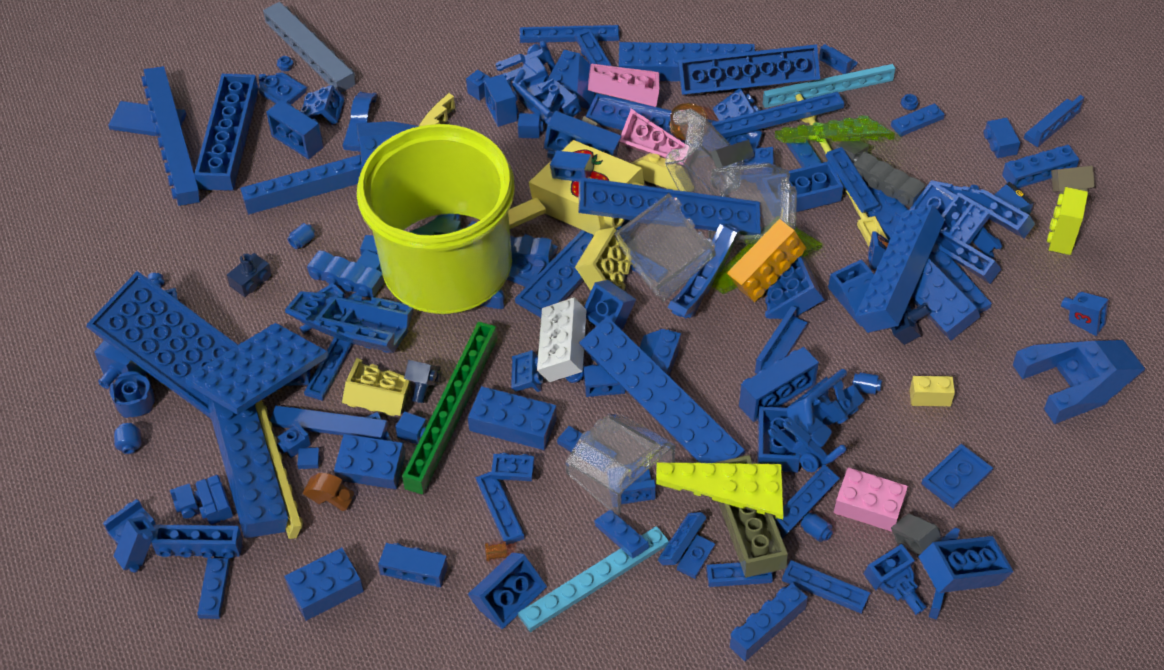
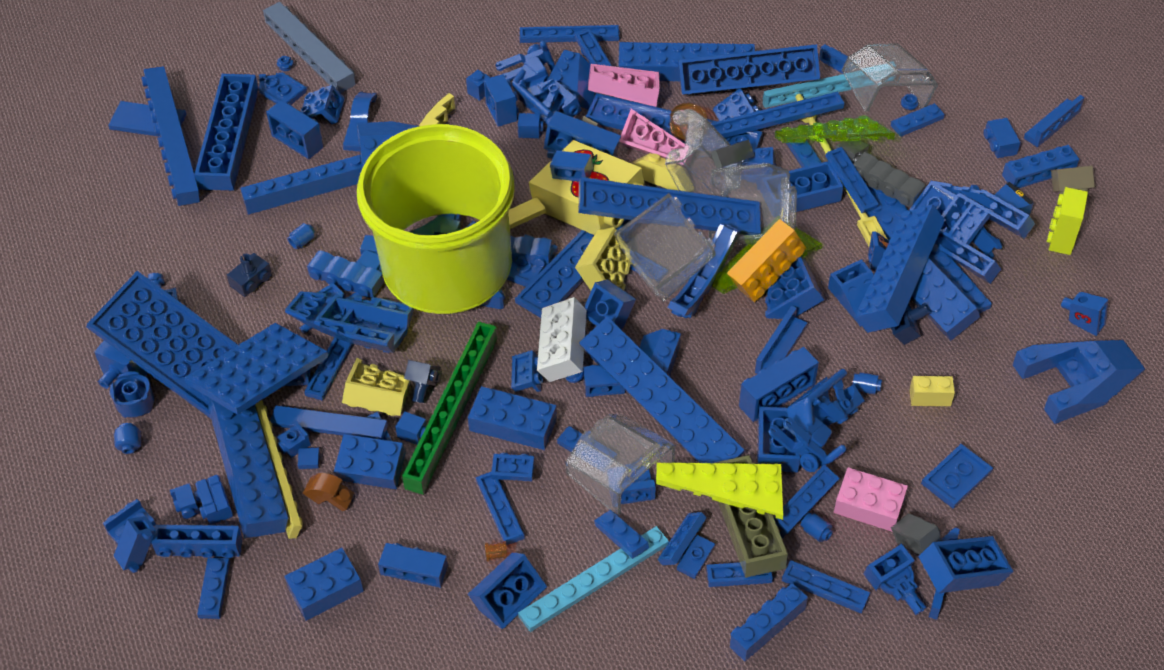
none -> clear windscreen [842,43,938,112]

